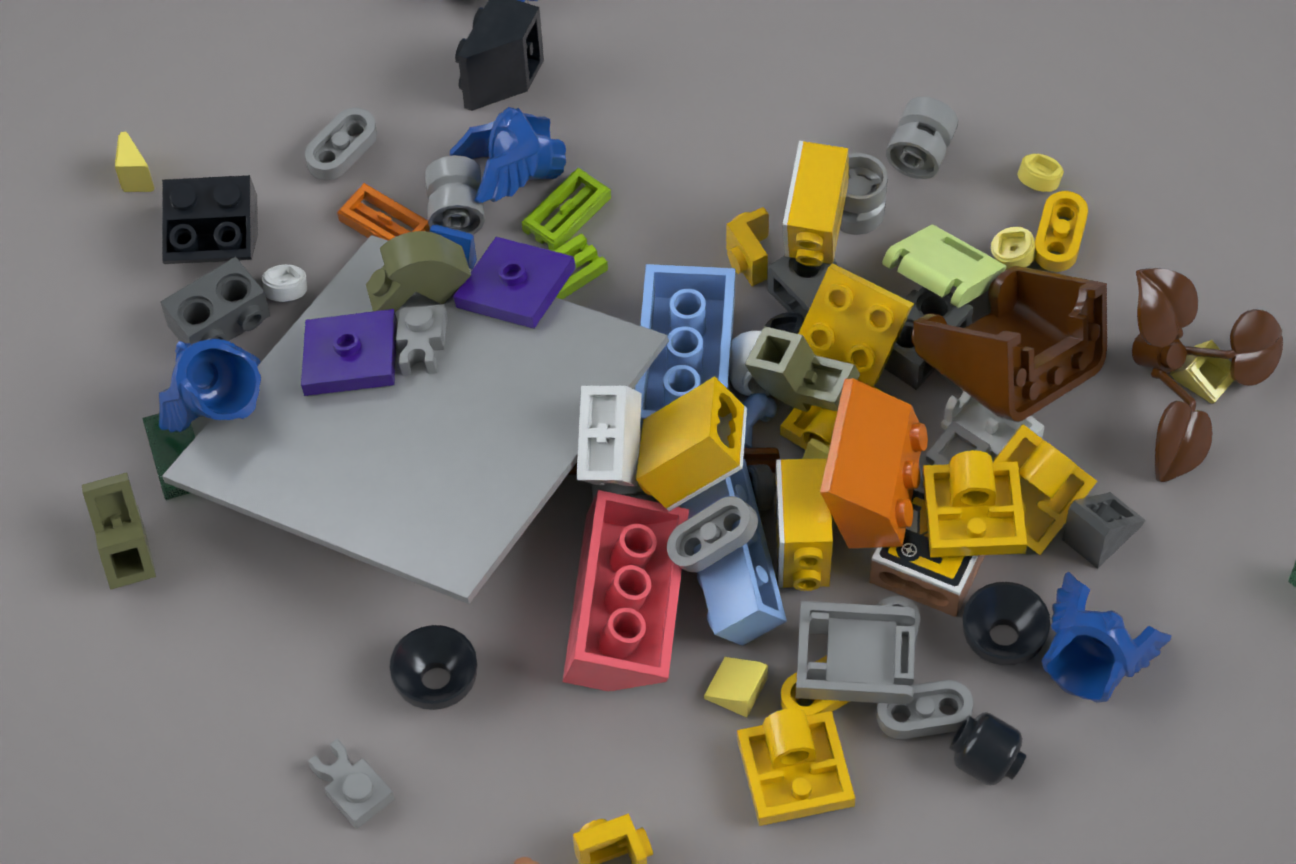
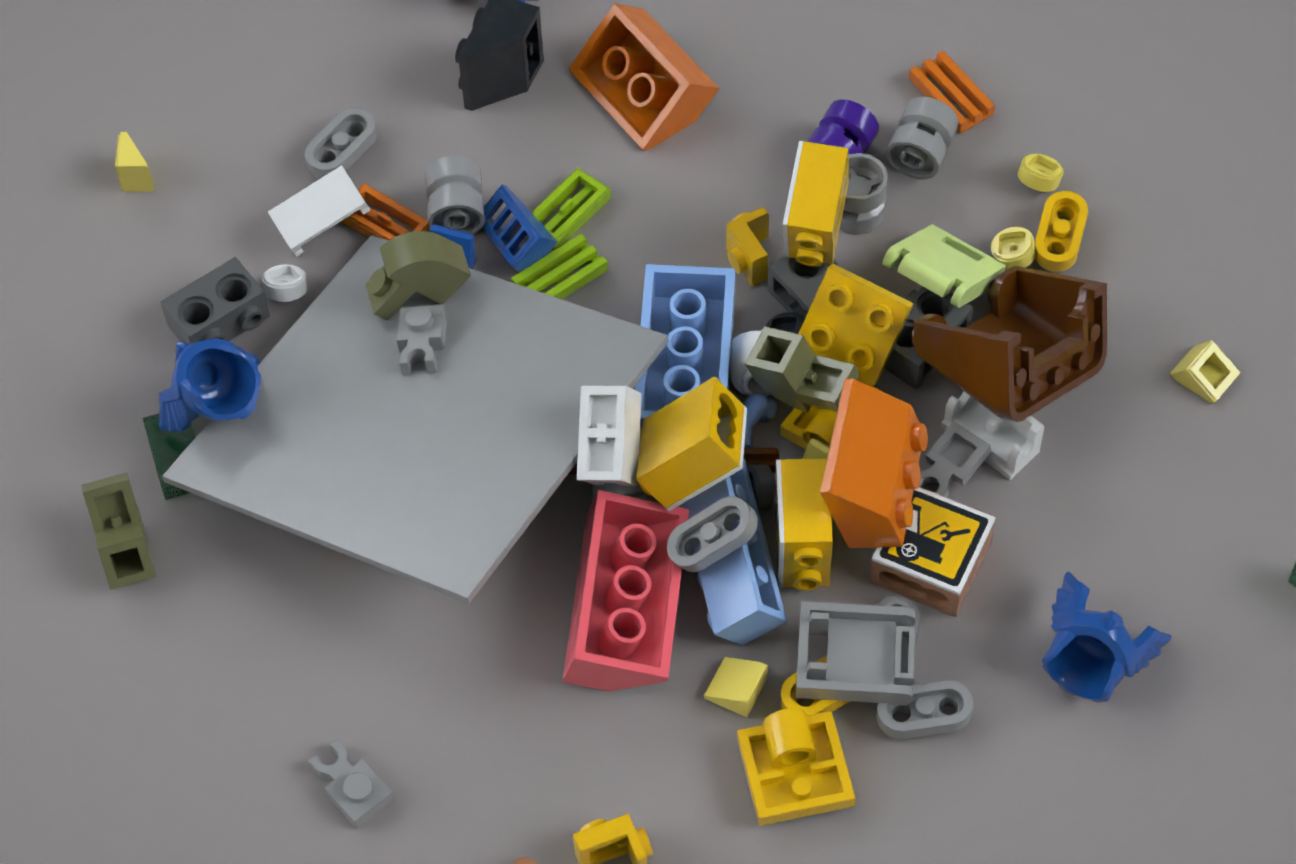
black slope [162,175,258,264] -> none
dark purple plate [301,309,397,396] -> none
black piece [389,625,478,710] -> none
blue helmet [450,107,566,204] -> none
dark purple plate [453,237,576,329] -> none
yellow plate [922,450,1027,557] -> none
black head [950,712,1026,786] -> none
black piece [962,582,1051,665] -> none
yellow plate [992,424,1098,555] -> none
dark grey slope [1062,492,1146,569] -> none
reddish brown plant [1132,268,1283,482] -> none
none -> white hinge [268,165,370,256]
none -> blue slope [483,184,558,272]
none -> orange slope [568,3,720,151]
none -> dark purple wheel [808,99,879,155]
none -> orange tile [909,51,995,134]

